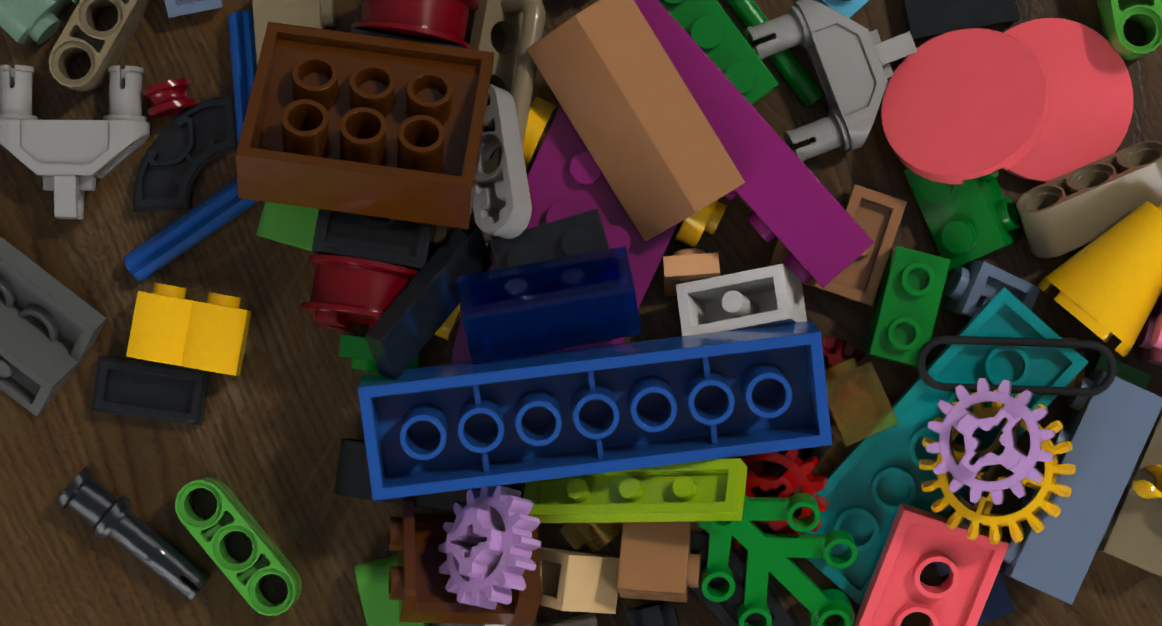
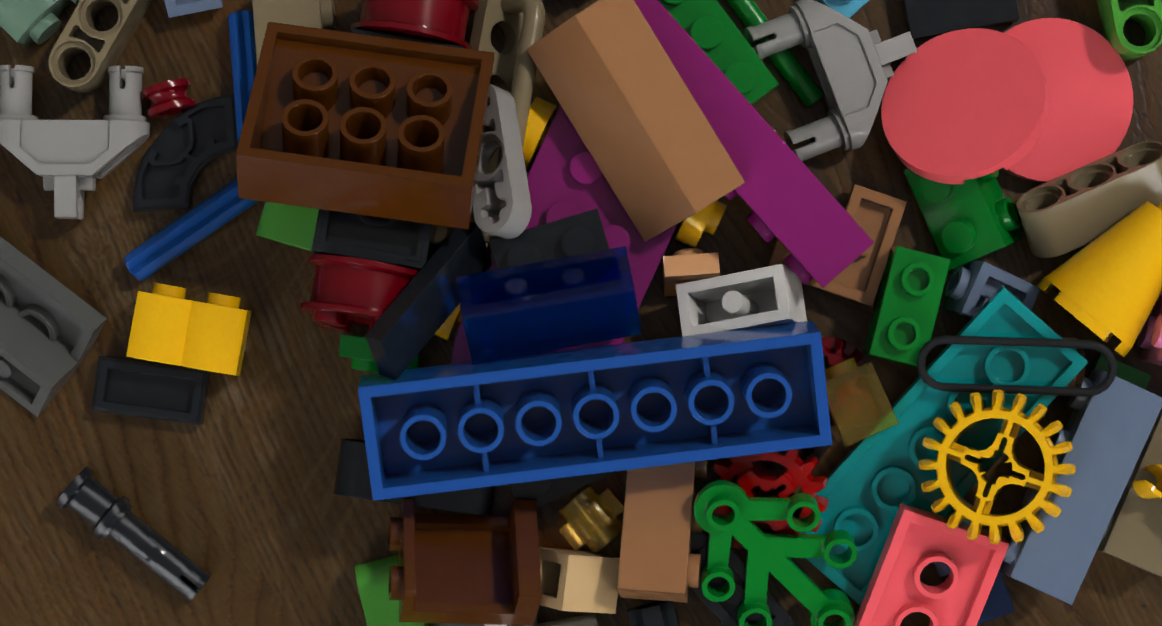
bright green beam [175,477,302,616] -> none
lavender gear [438,485,541,610] -> none
lime plate [523,458,748,523] -> none
lavender gear [926,378,1055,505] -> none

